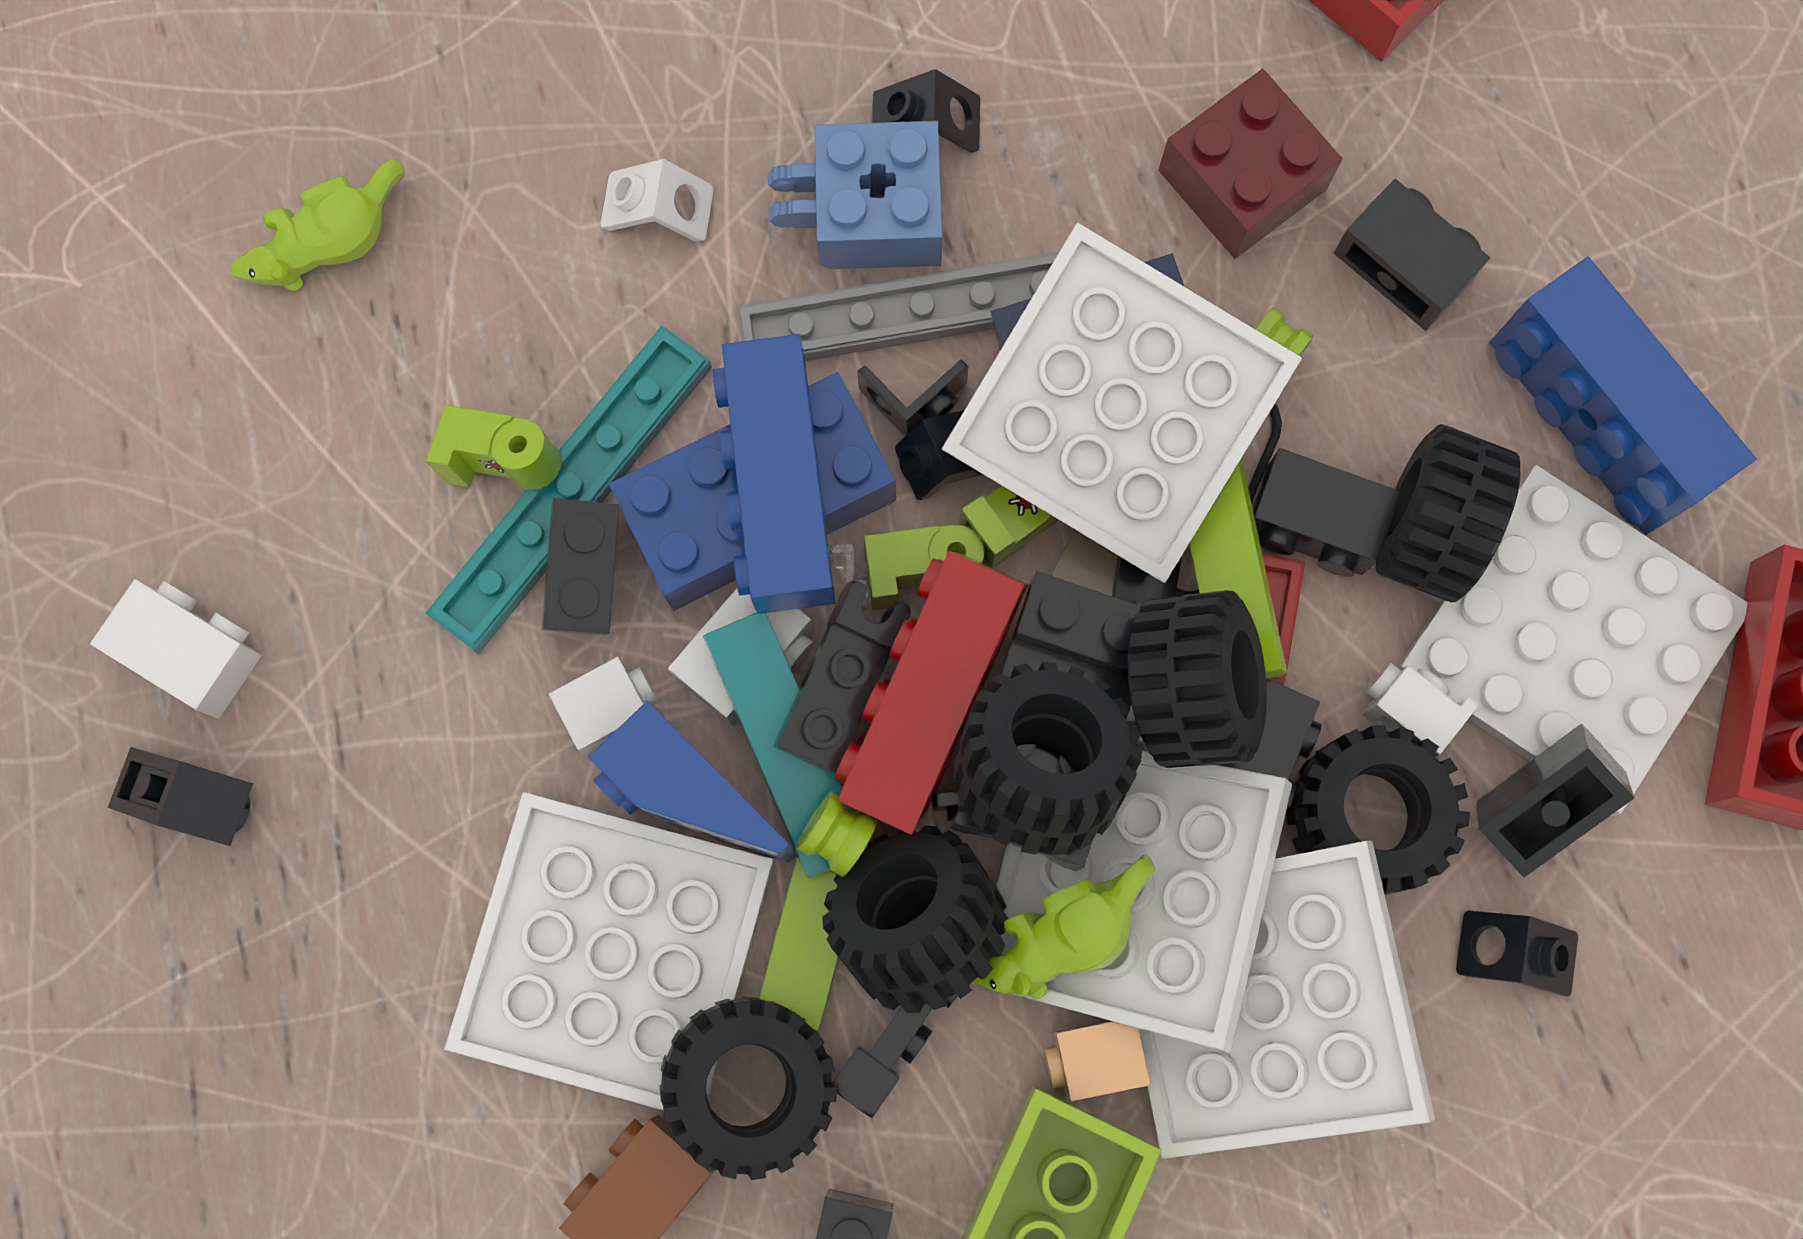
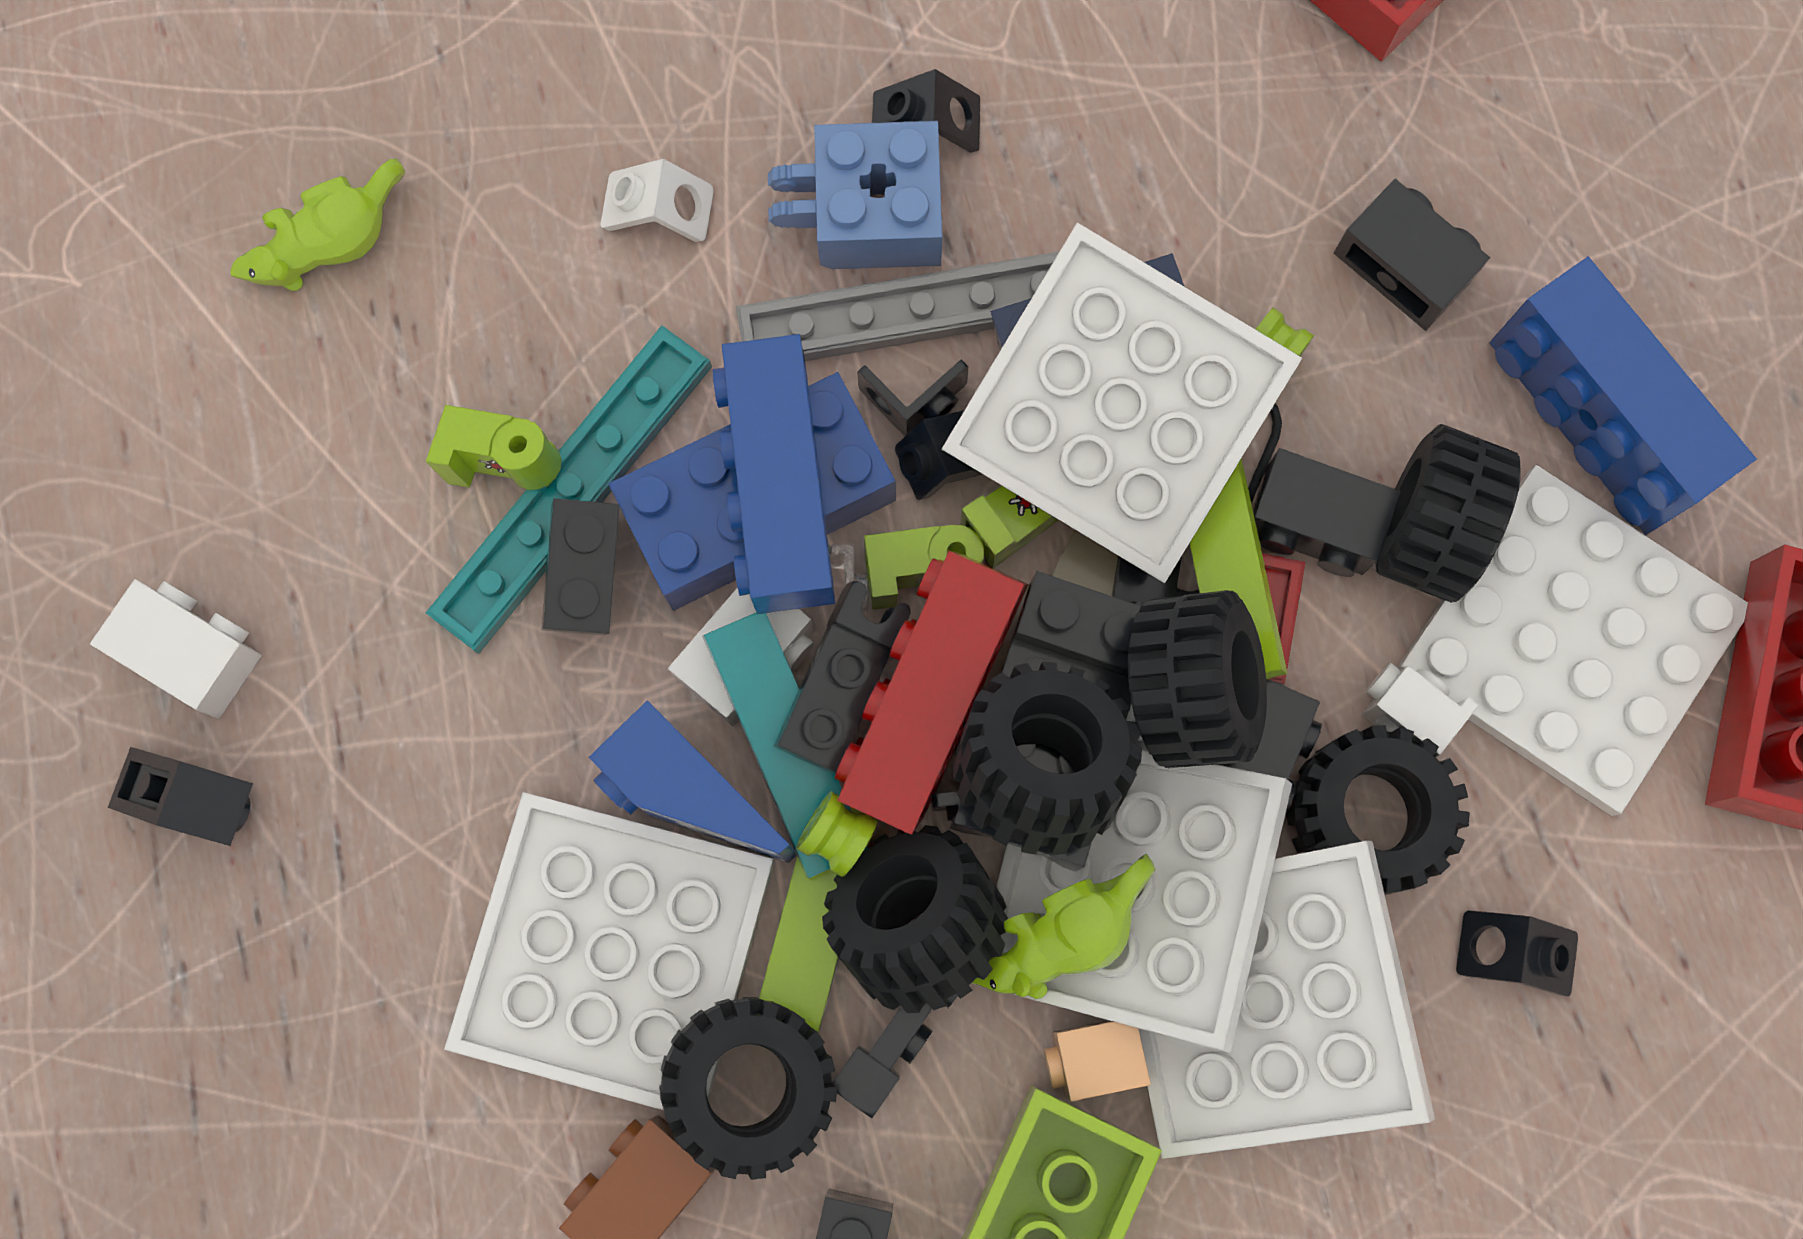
white brick [549,657,658,757] -> none
dark red brick [1158,68,1343,259] -> none
black brick [1477,723,1634,878] -> none

